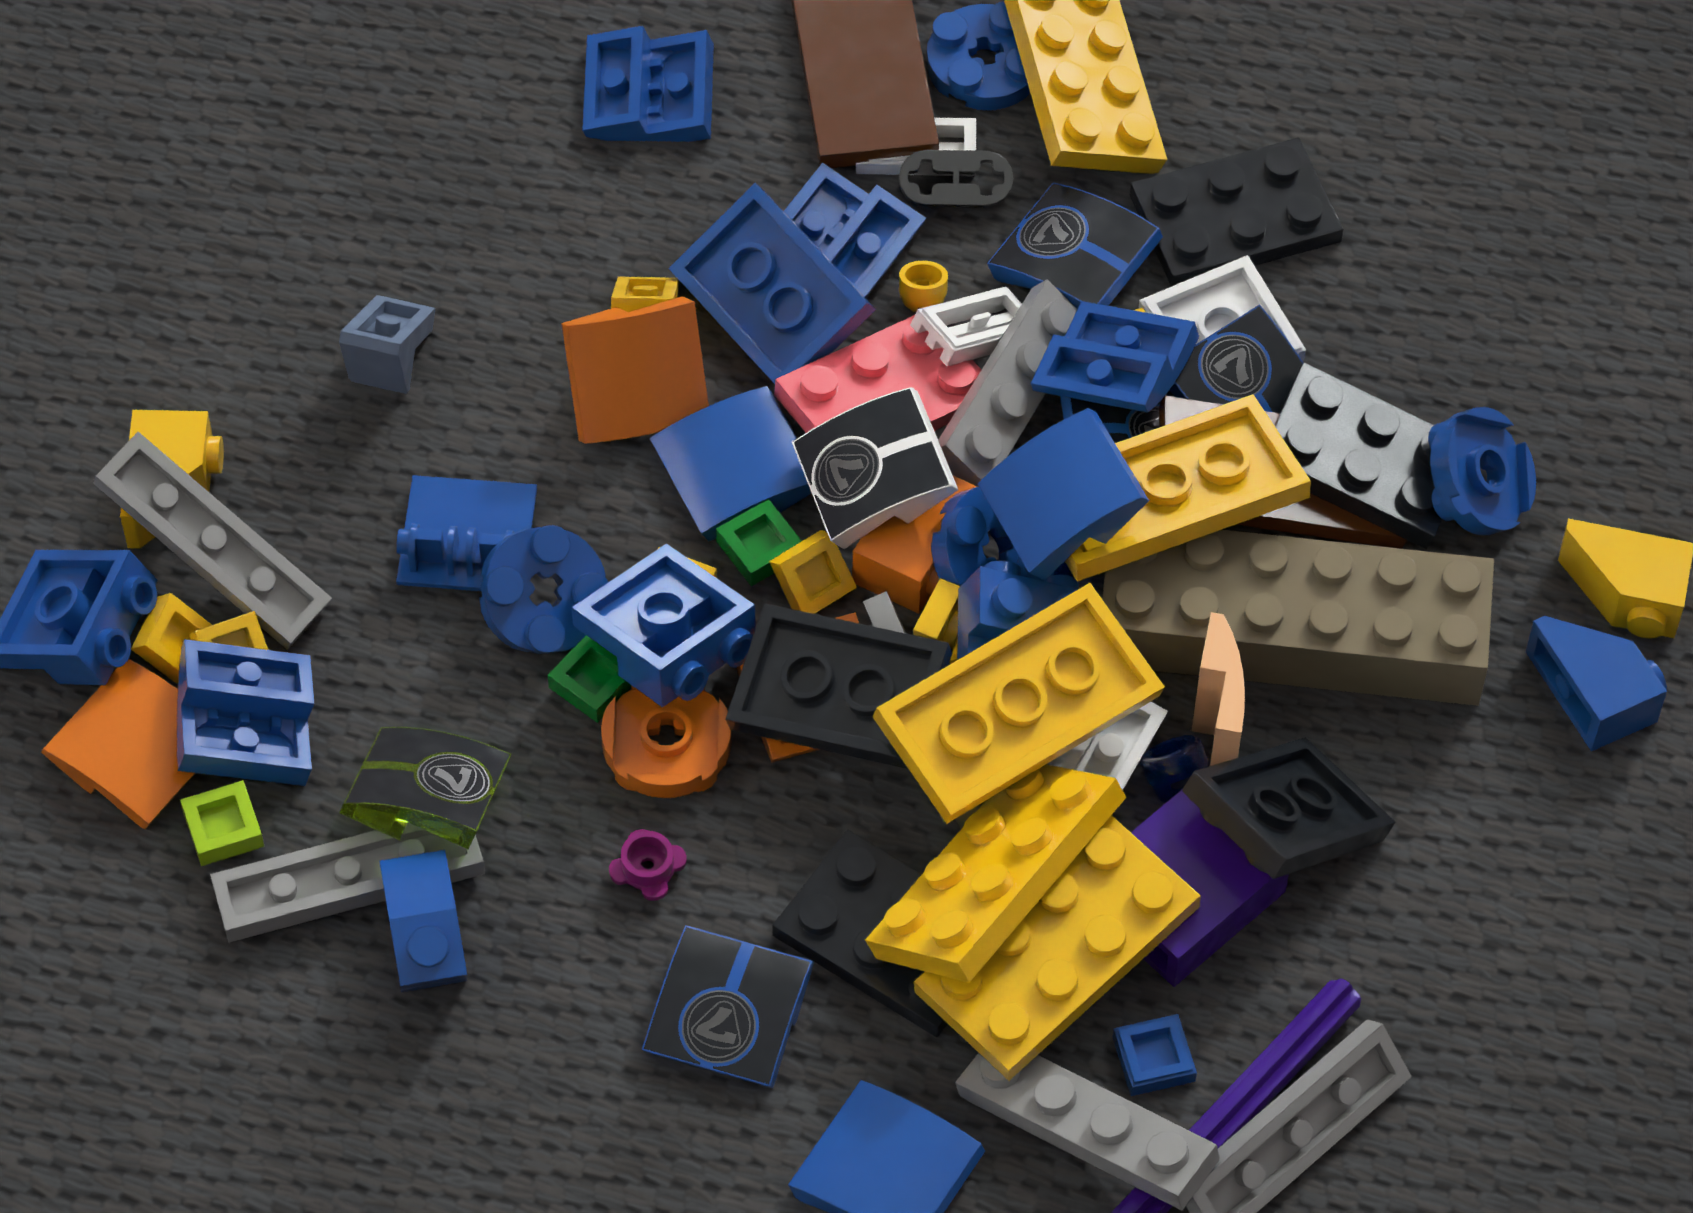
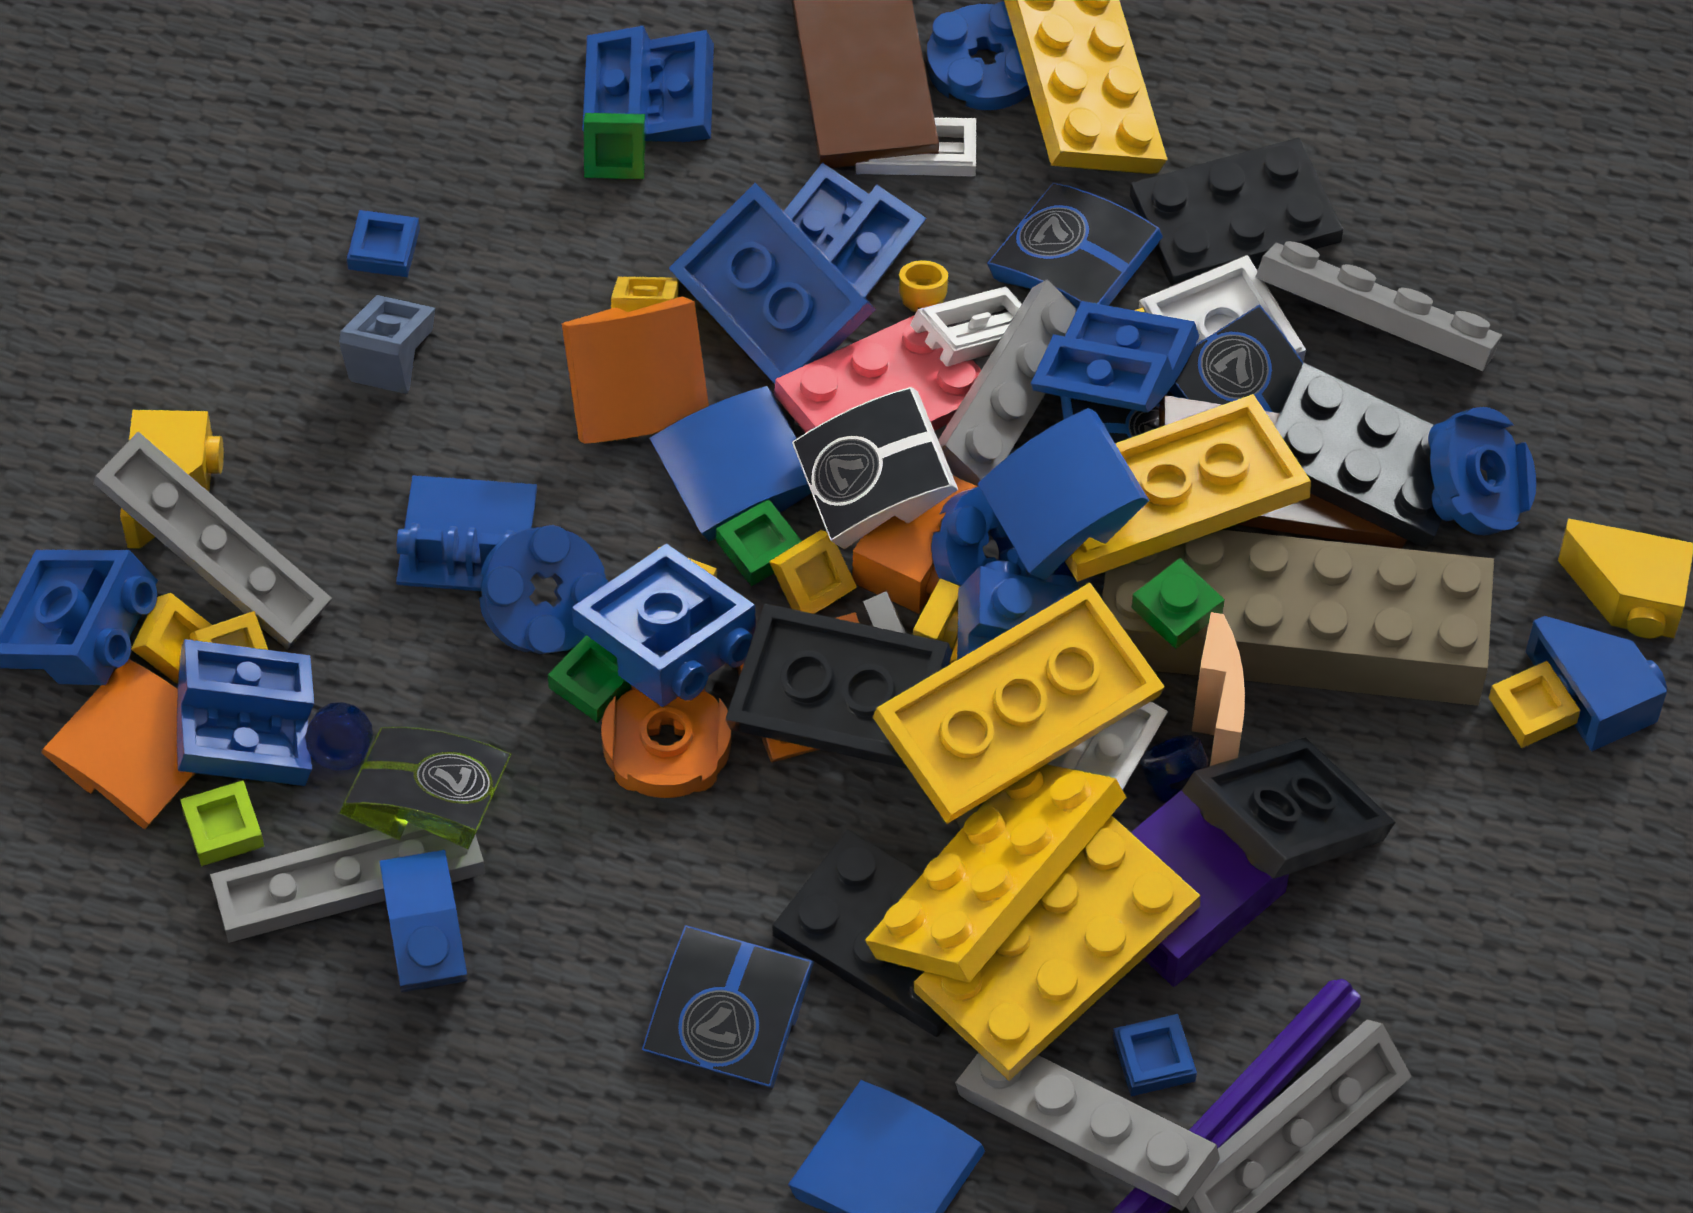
magenta plate [609,829,687,901] -> none
dark grey beam [898,150,1014,207] -> none
none -> clear blue tile [305,702,374,771]
none -> blue tile [347,210,420,277]
none -> green plate [584,113,645,179]
none -> green plate [1131,558,1225,649]
none -> light grey plate [1255,241,1502,371]
none -> yellow plate [1489,661,1581,748]

